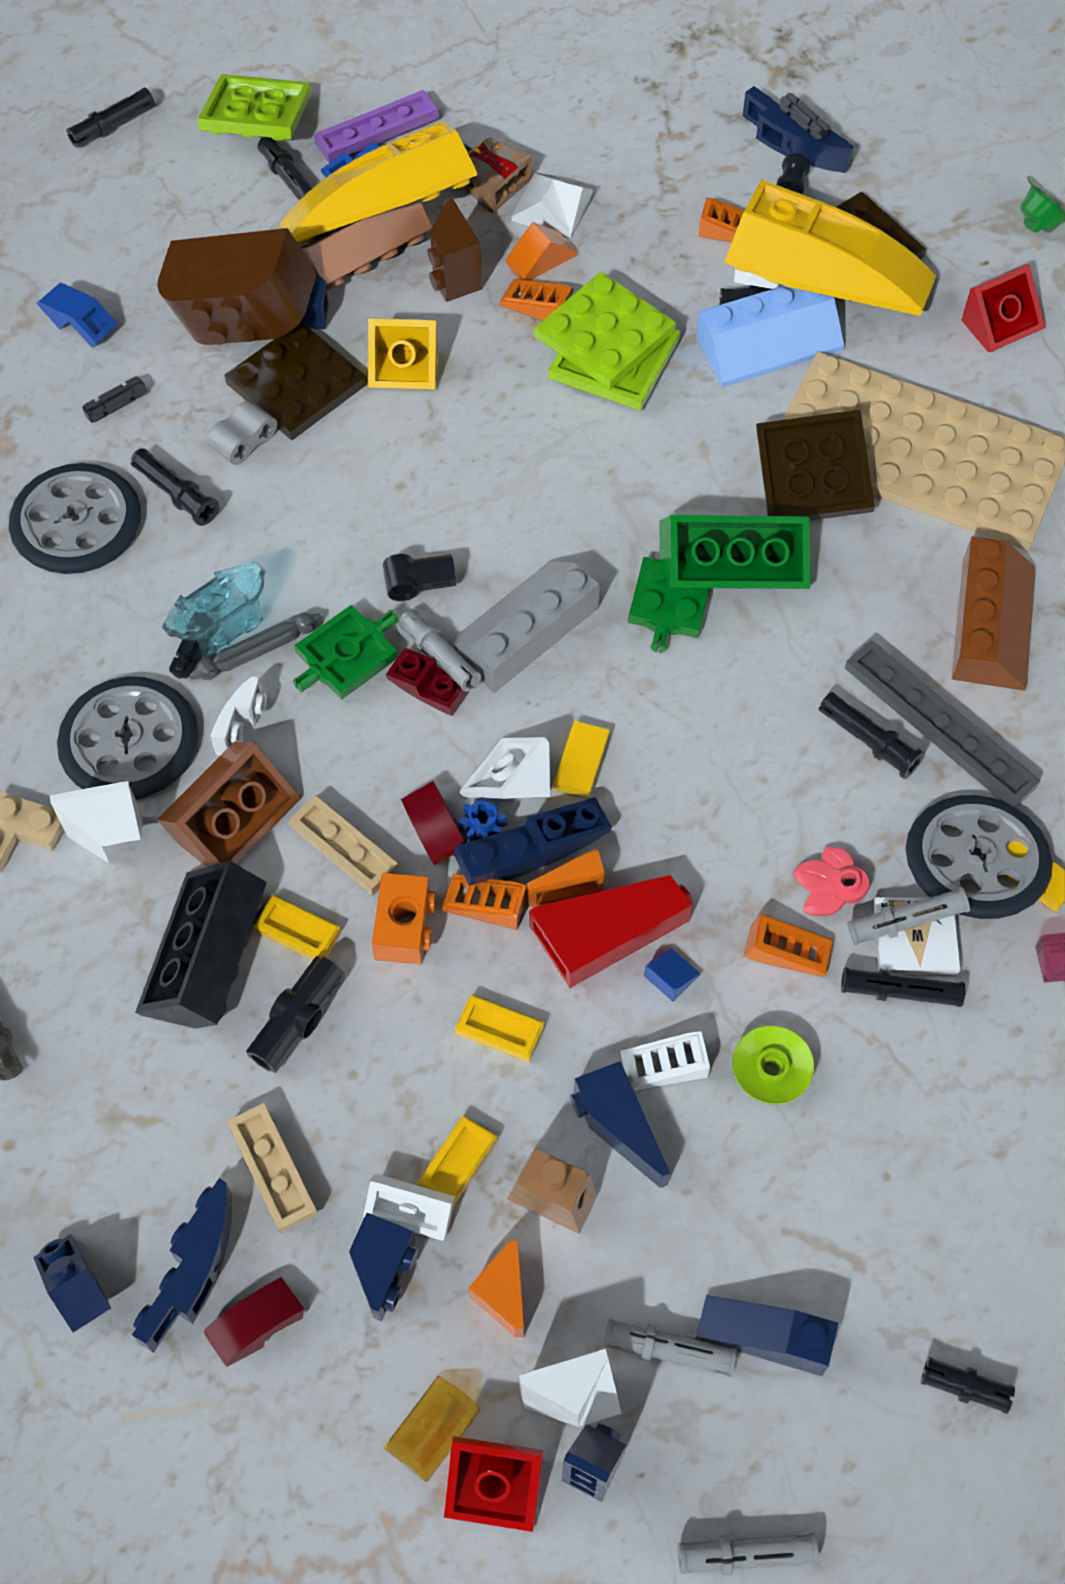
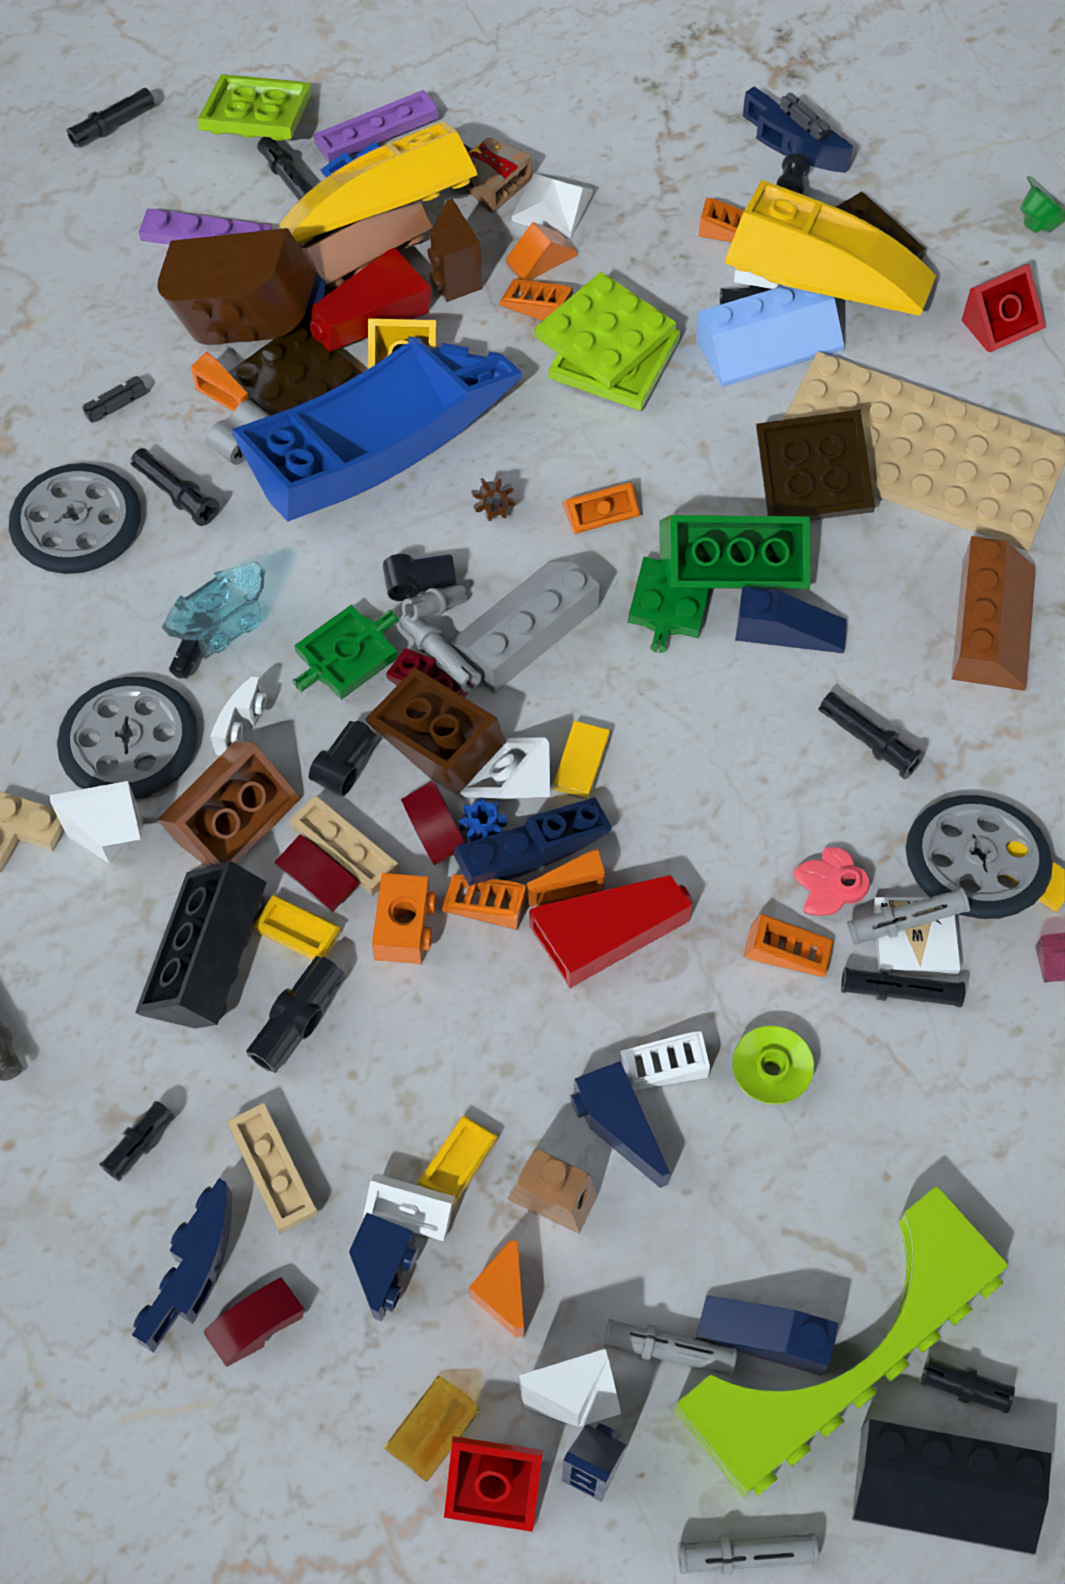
dark blue slope [33,1234,111,1333] -> none
blue slope [36,282,118,347] -> none
dark grey wheel [189,612,322,680] -> none
yellow tile [455,994,545,1062] -> none
blue slope [644,948,700,1002] -> none
dark grey plate [845,640,1041,807] -> none
none -> black pin [99,1100,176,1181]
none -> medium lavender plate [139,208,272,245]
none -> orange slope [191,352,249,412]
none -> blue slope [232,336,522,522]
none -> dark red slope [274,835,359,912]
none -> black piece [308,720,378,796]
none -> red slope [310,247,431,352]
none -> reddish brown slope [365,668,505,795]
none -> light grey axle [402,584,467,622]
none -> reddish brown gear [471,475,516,521]
none -> orange slope [562,482,641,534]
none -> lime arch [674,1185,1009,1498]
none -> dark blue slope [735,587,847,653]
none -> black slope [852,1419,1051,1555]

